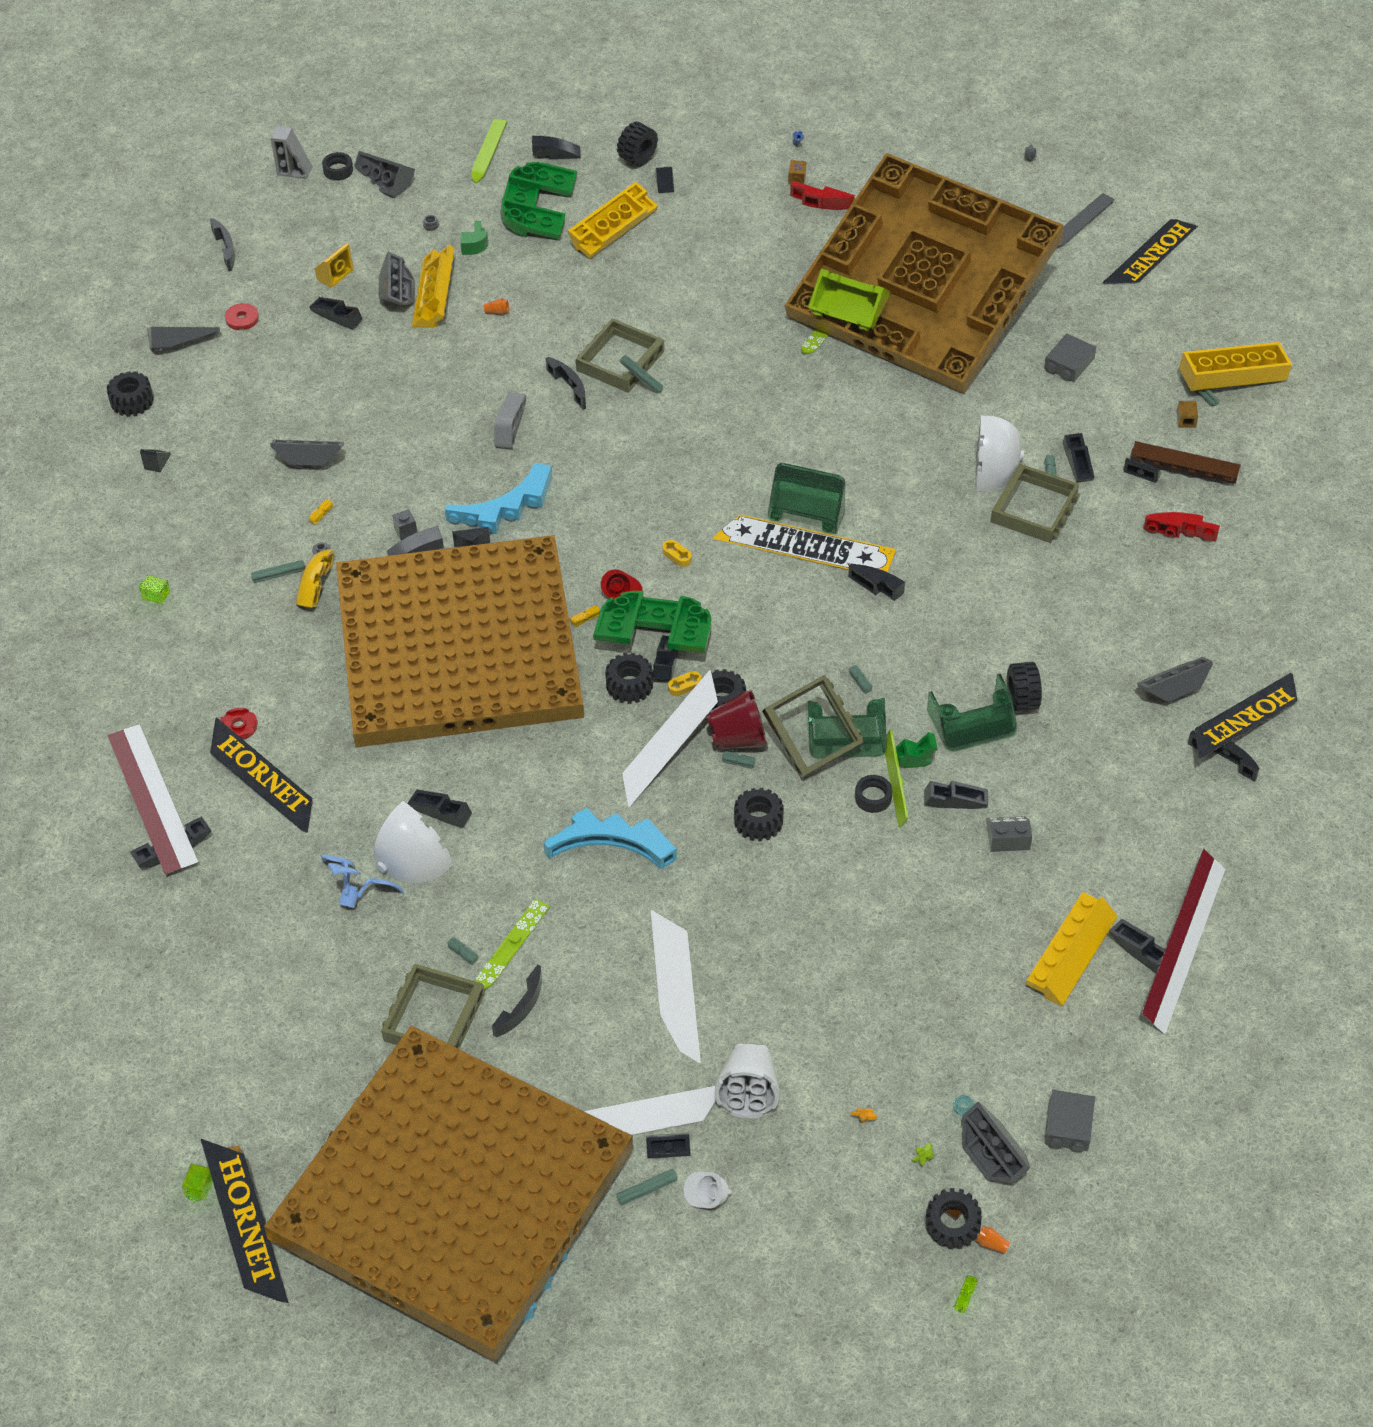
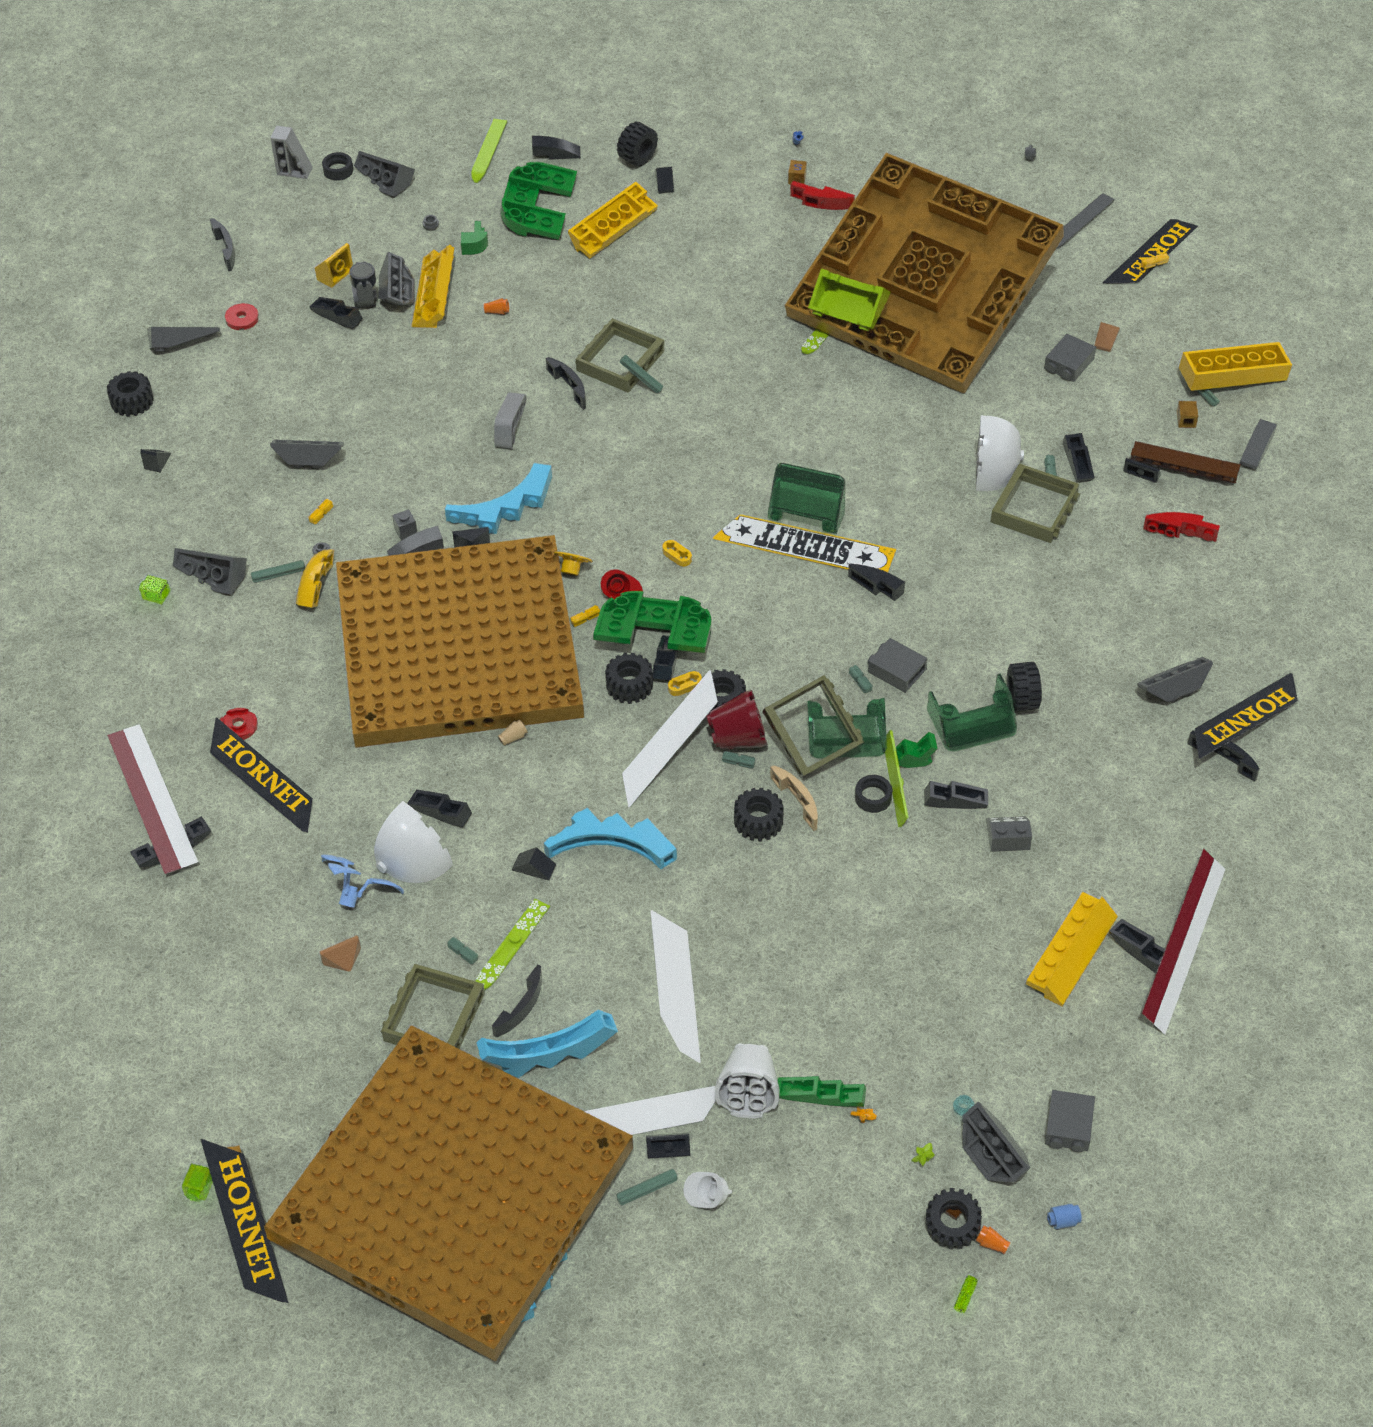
none -> dark grey wedge [173,548,247,594]
none -> medium nougat slope [320,935,361,972]
none -> piece [349,261,377,308]
none -> medium azure arch [476,1010,618,1078]
none -> tan cone [498,720,528,746]
none -> black slope [512,847,556,881]
none -> yellow wheel [554,551,593,576]
none -> tan slope [770,765,818,831]
none -> green slope [778,1076,866,1107]
none -> dark grey brick [867,638,928,693]
none -> medium blue brick [1047,1204,1082,1230]
none -> medium nougat slope [1094,322,1120,352]
none -> yellow piece [1141,253,1169,269]
none -> dark grey slope [1239,419,1277,469]

